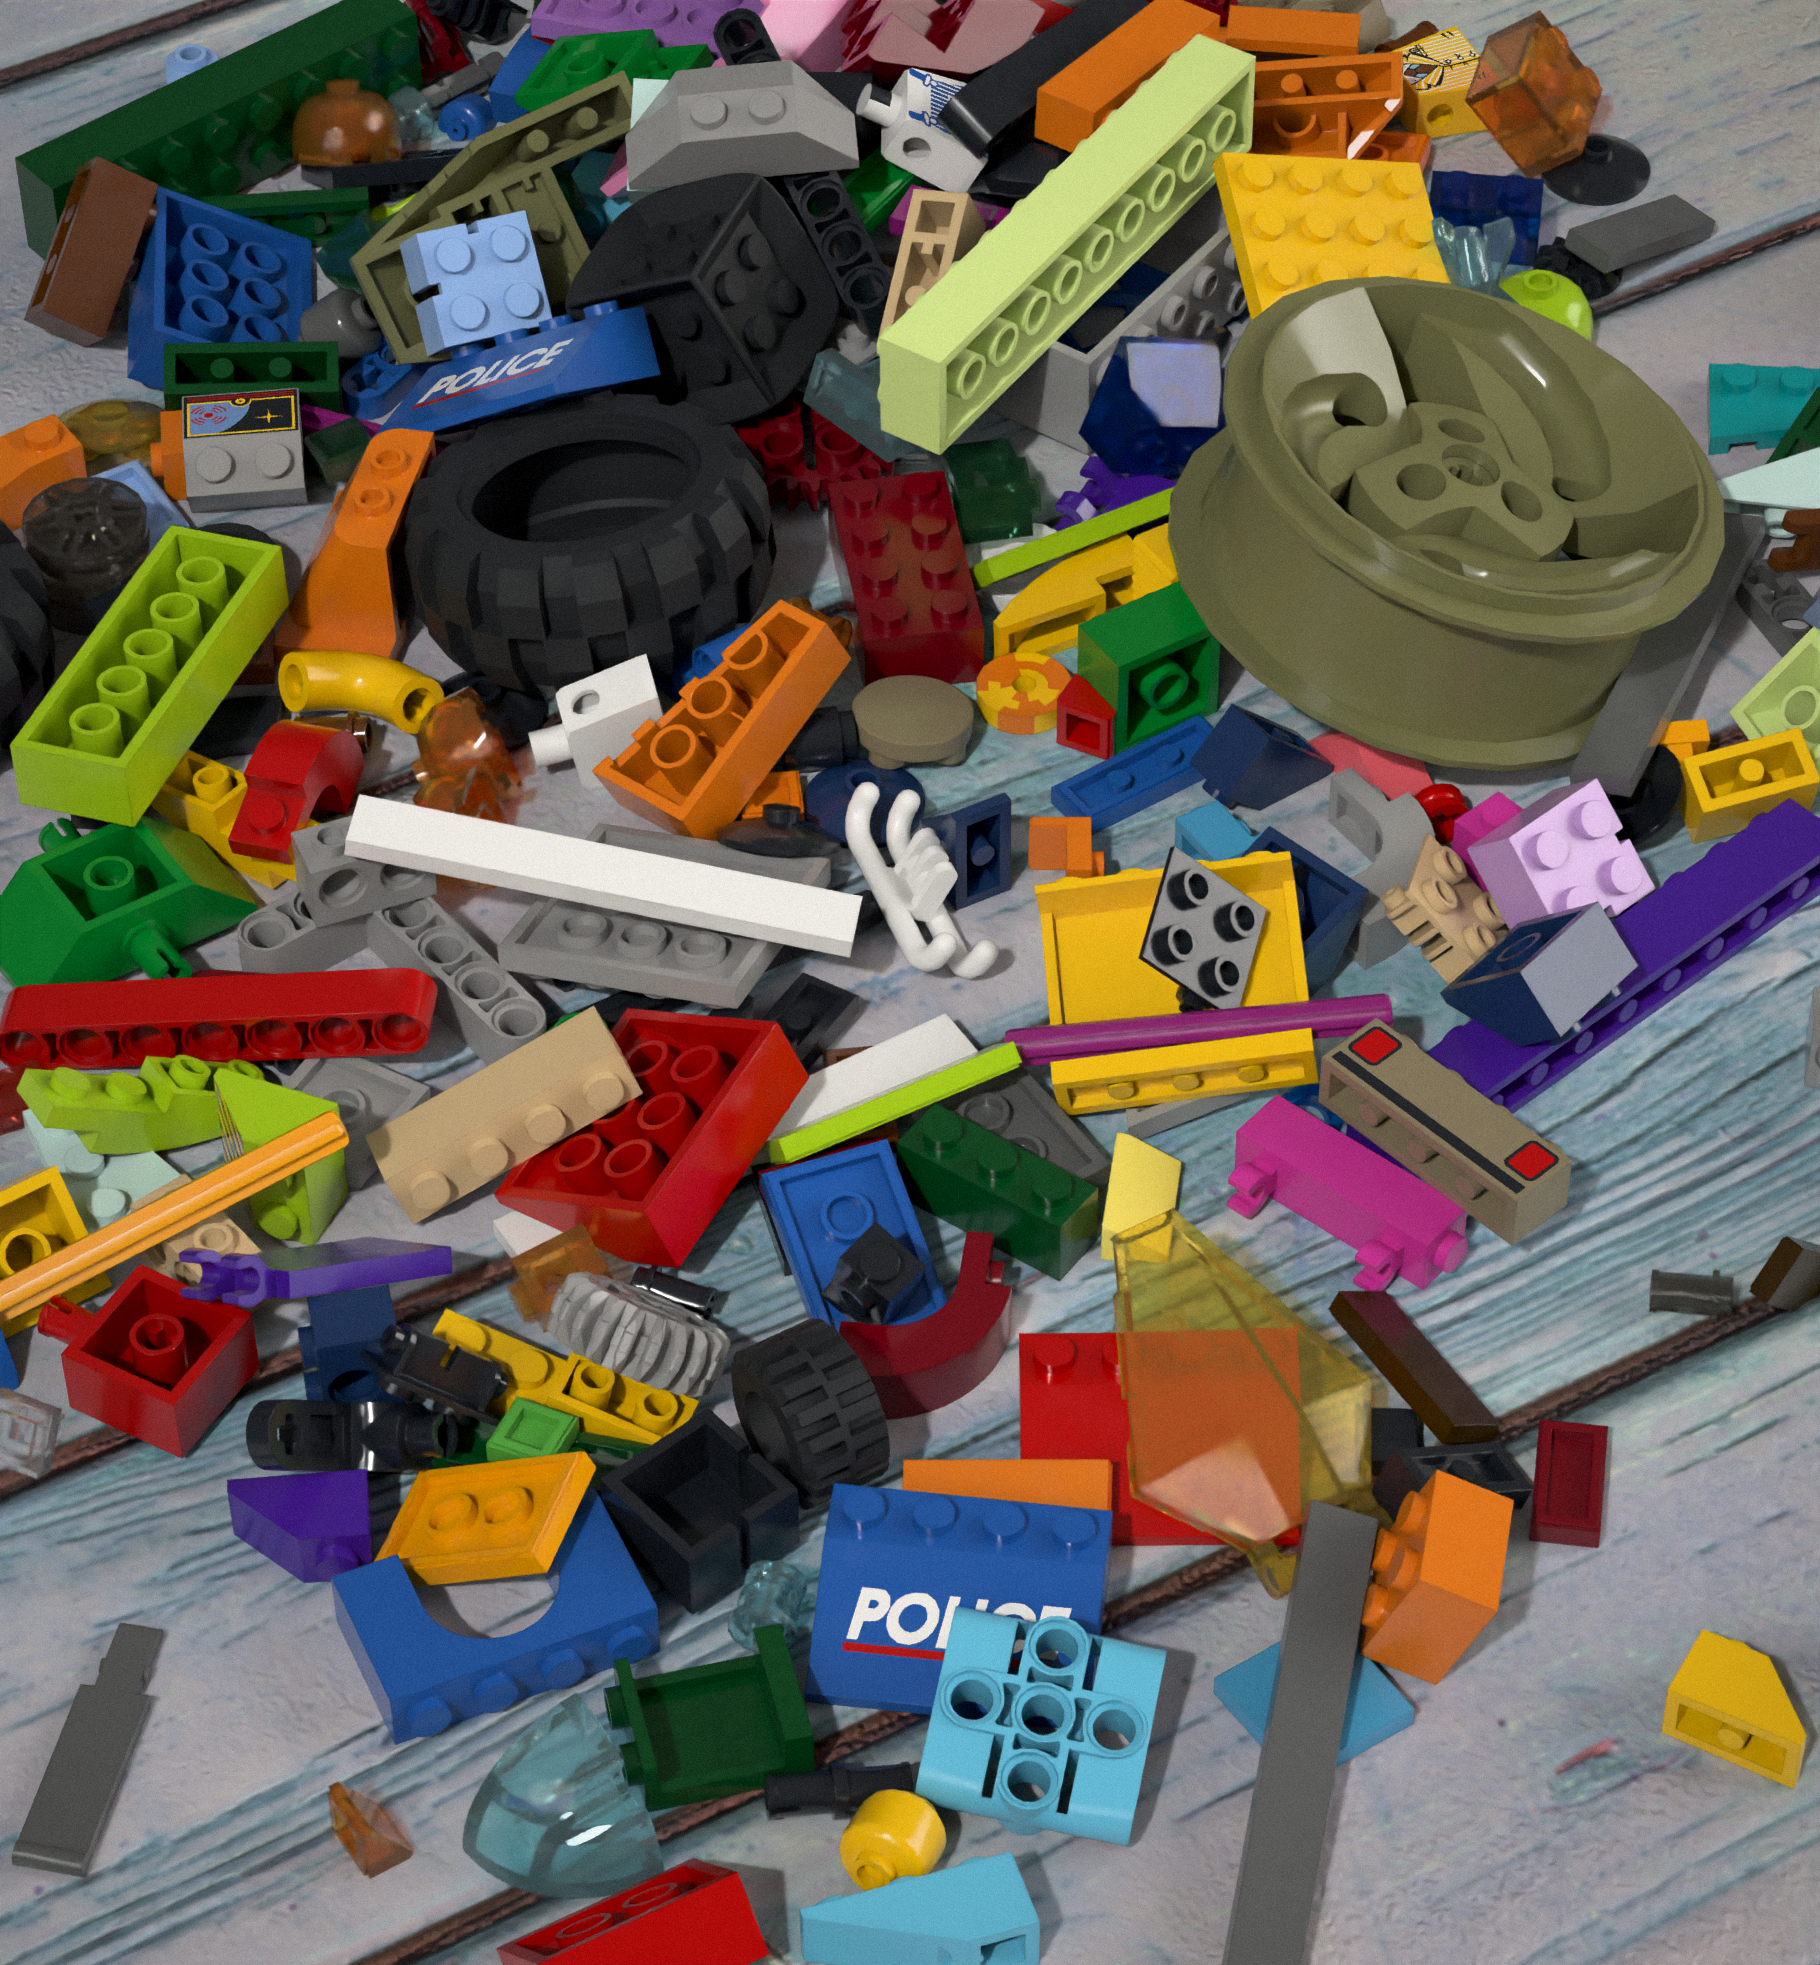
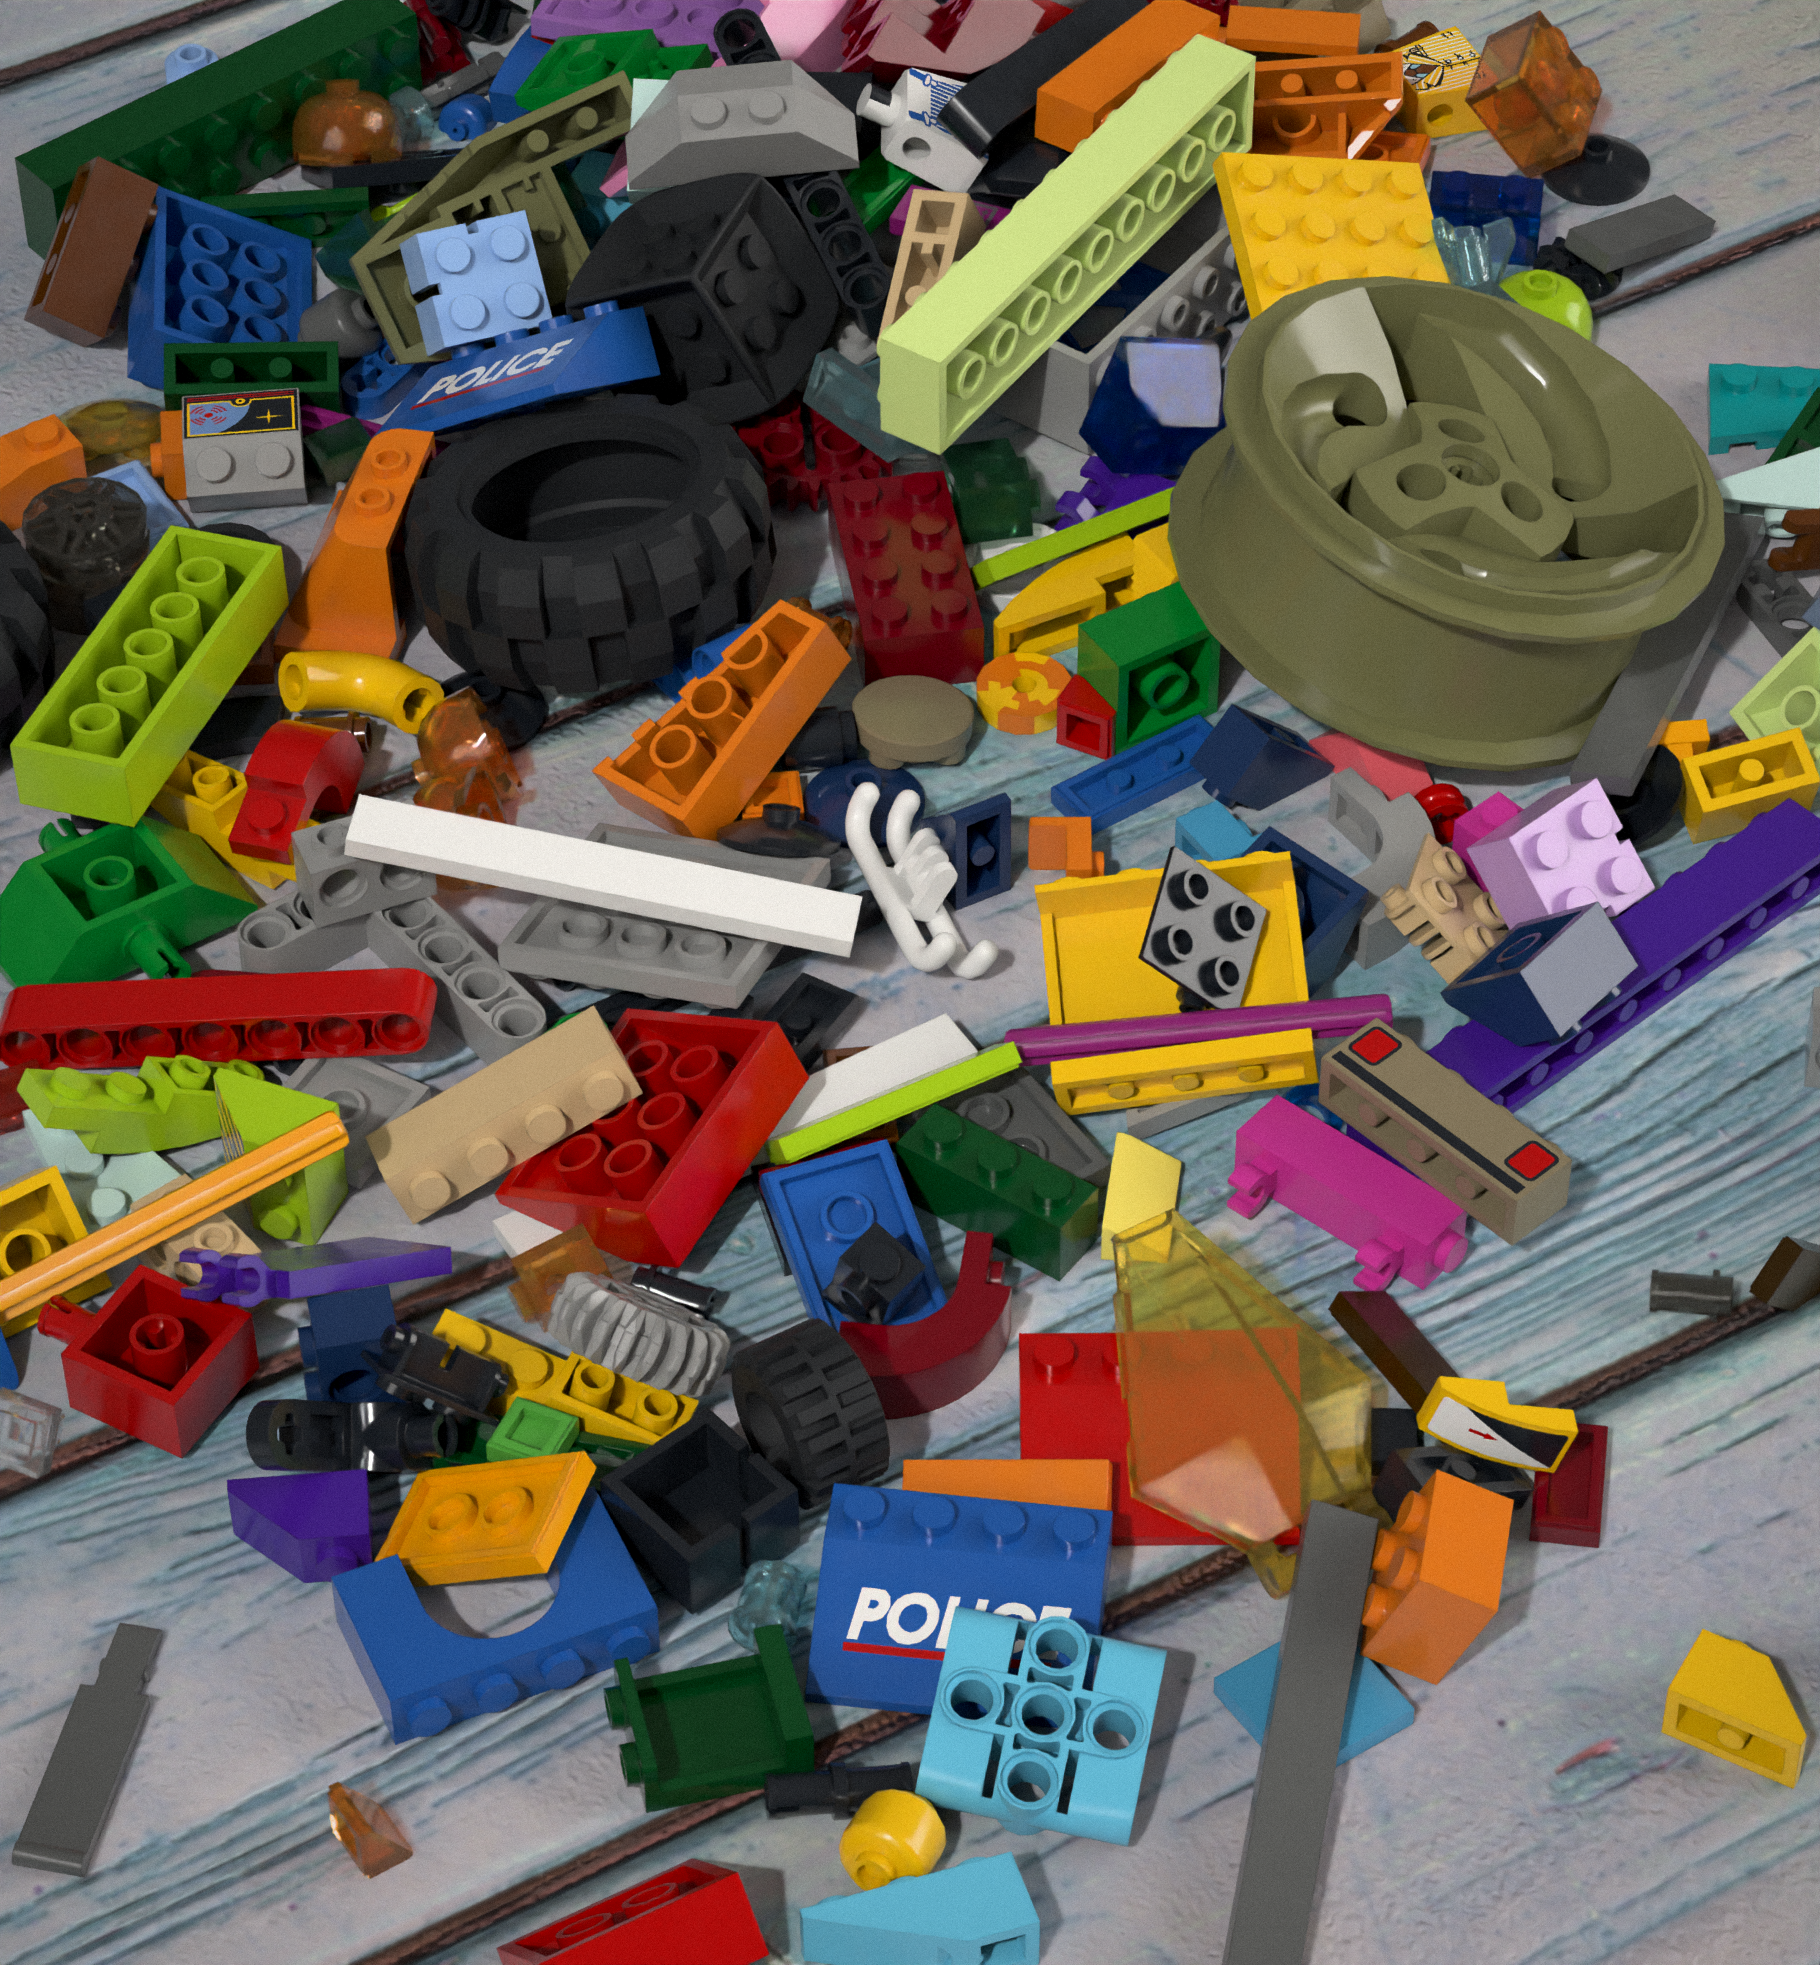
clear light blue brick [462,1692,664,1899] -> none
white torso [528,654,664,789] -> none
none -> slope [1416,1376,1578,1473]

